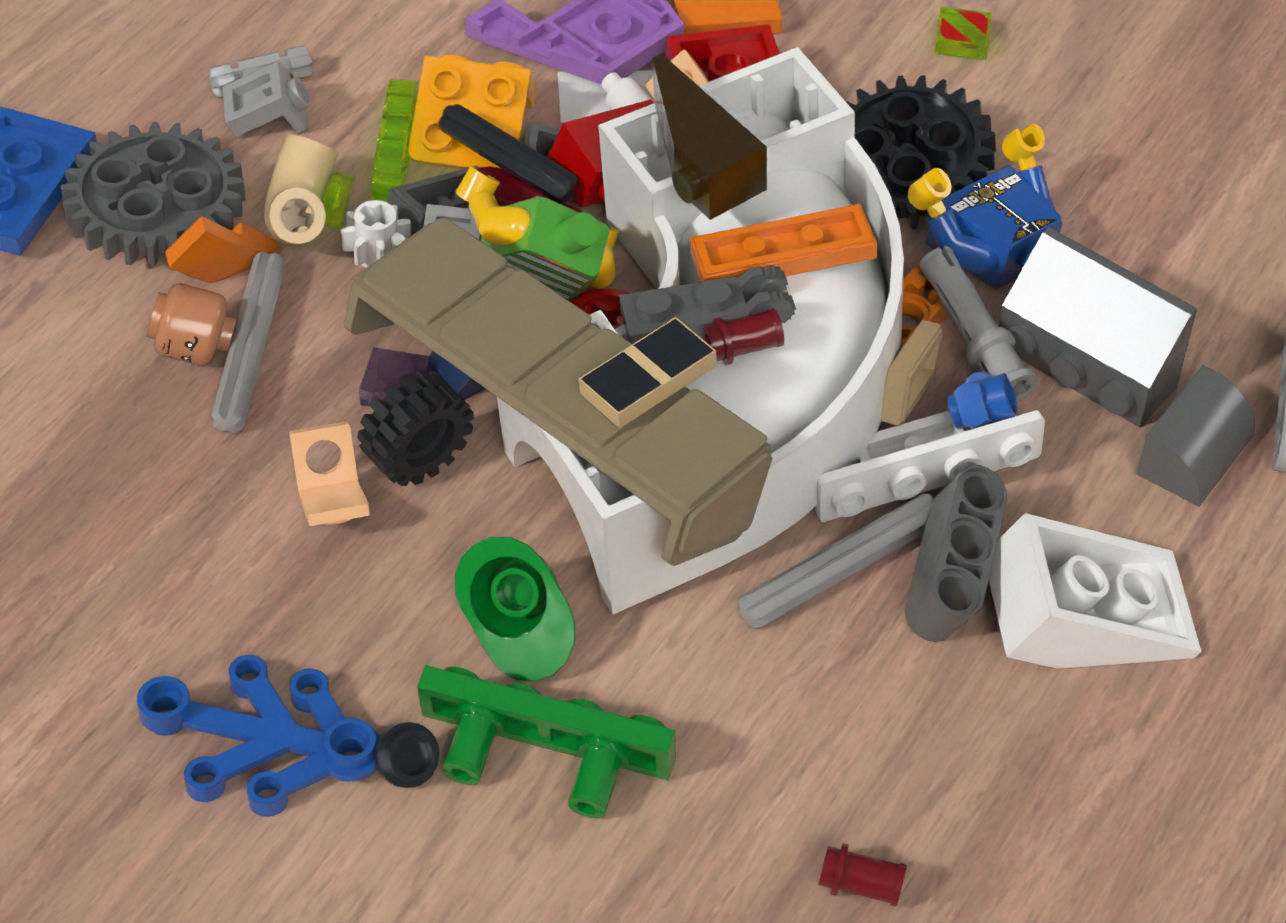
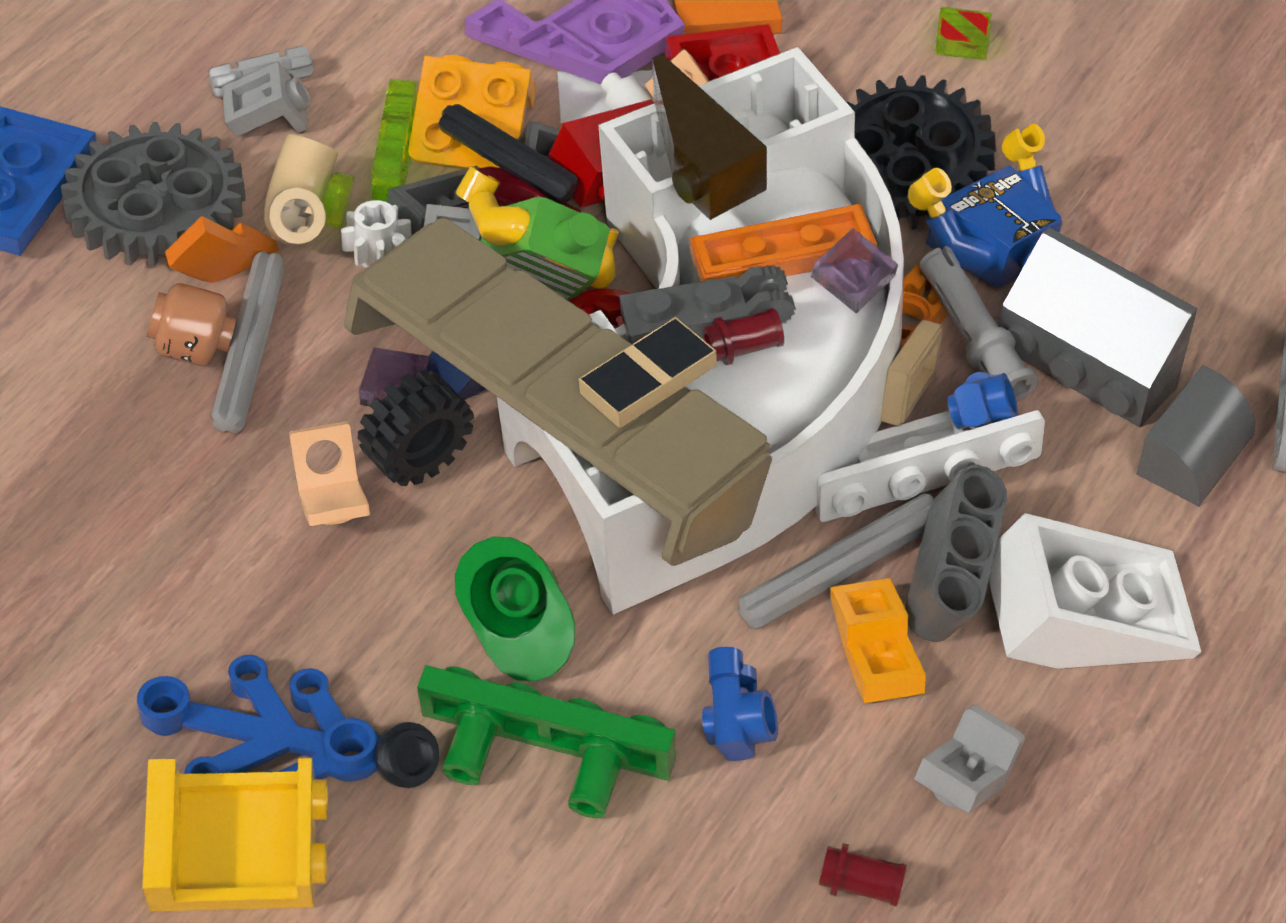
none -> yellow panel [142,758,328,912]
none -> blue plate [702,647,778,761]
none -> clear purple plate [811,228,898,313]
none -> light orange slope [830,578,926,704]
none -> light grey bracket [914,705,1025,814]

